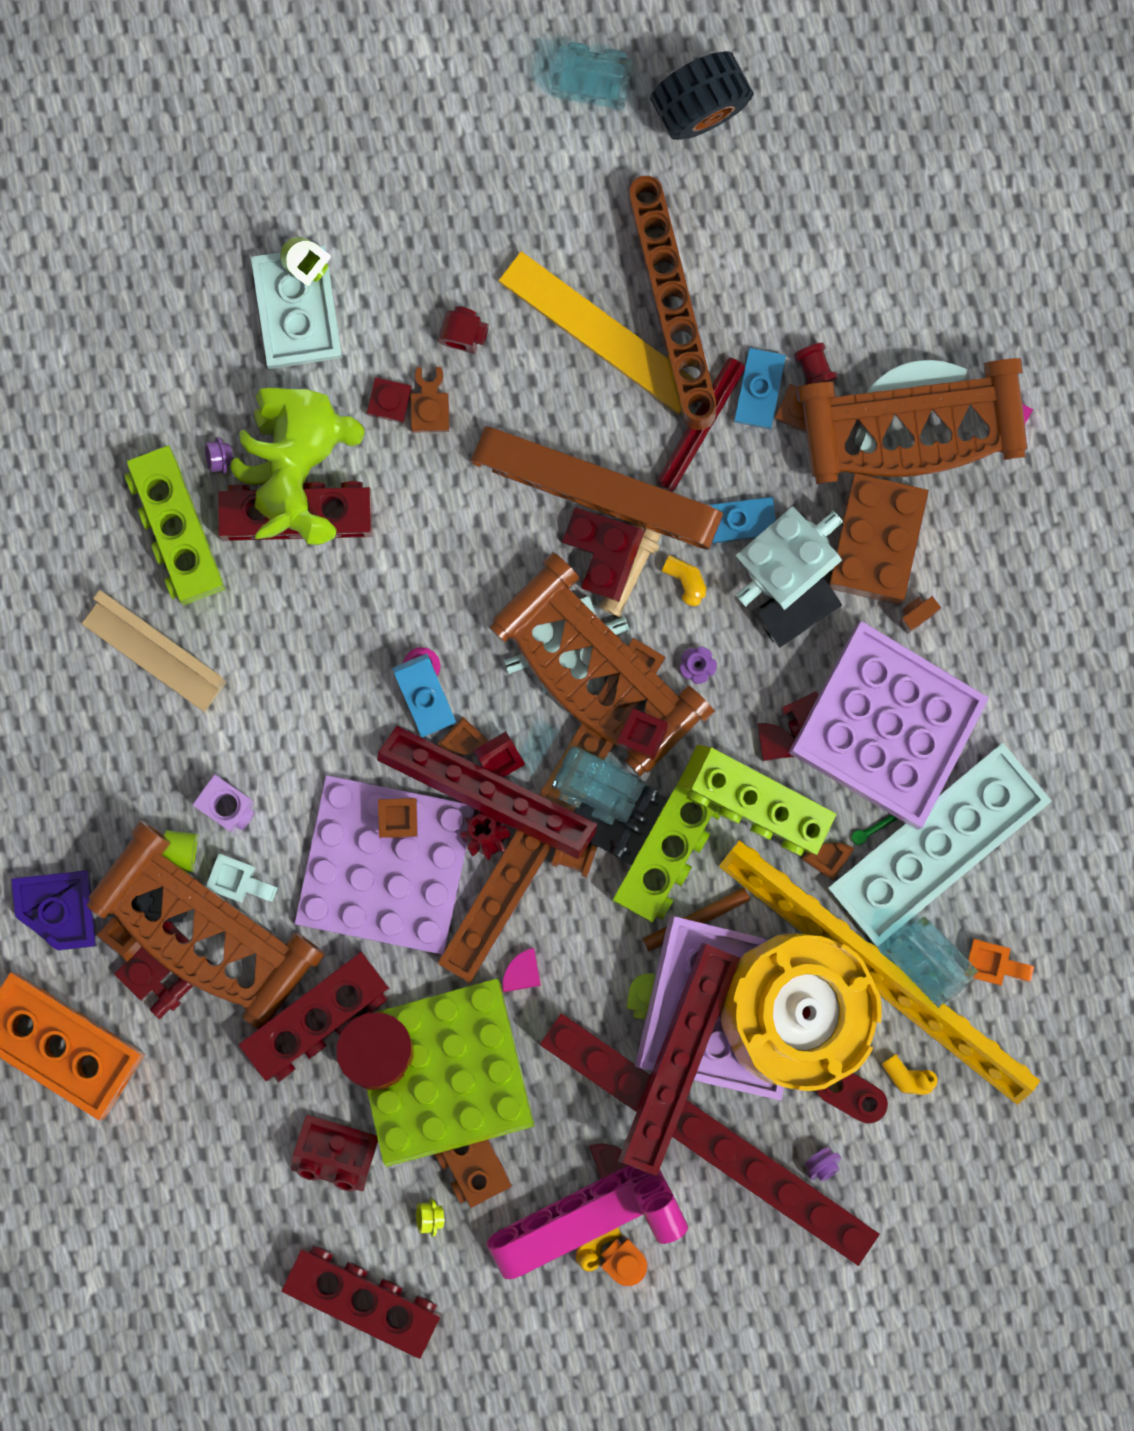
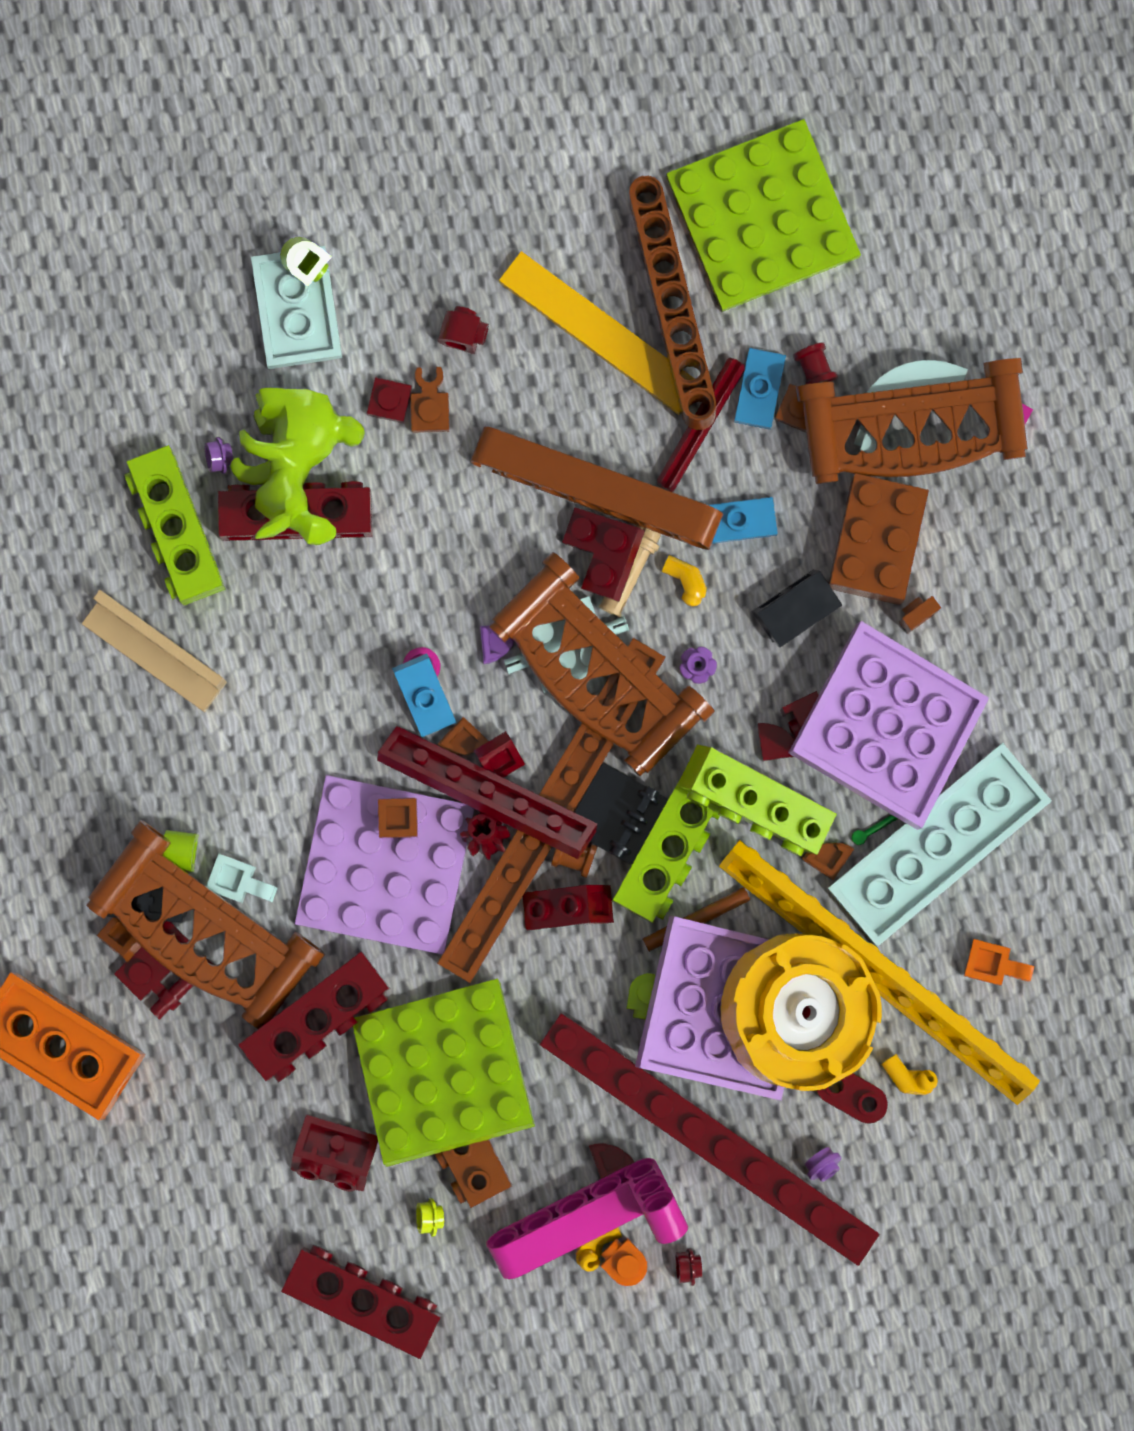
dark purple plate [11,870,97,951] -> none
lavender brick [193,774,255,833] -> none
dark red tile [336,1012,414,1090] -> none
dark pink tile [503,948,541,993] -> none
clear light blue brick [551,42,633,110] -> none
clear light blue brick [552,746,645,825] -> none
dark red plate [617,708,670,760] -> none
dark red plate [618,943,740,1176] -> none
black wheel [650,51,754,140] -> none
light aqua plate [735,506,843,610] -> none
clear light blue brick [885,916,978,1008] -> none
none -> medium lavender tile [480,625,514,665]
none -> dark red bracket [523,885,614,930]
none -> lime plate [666,119,861,312]
none -> dark red plate [675,1248,702,1286]

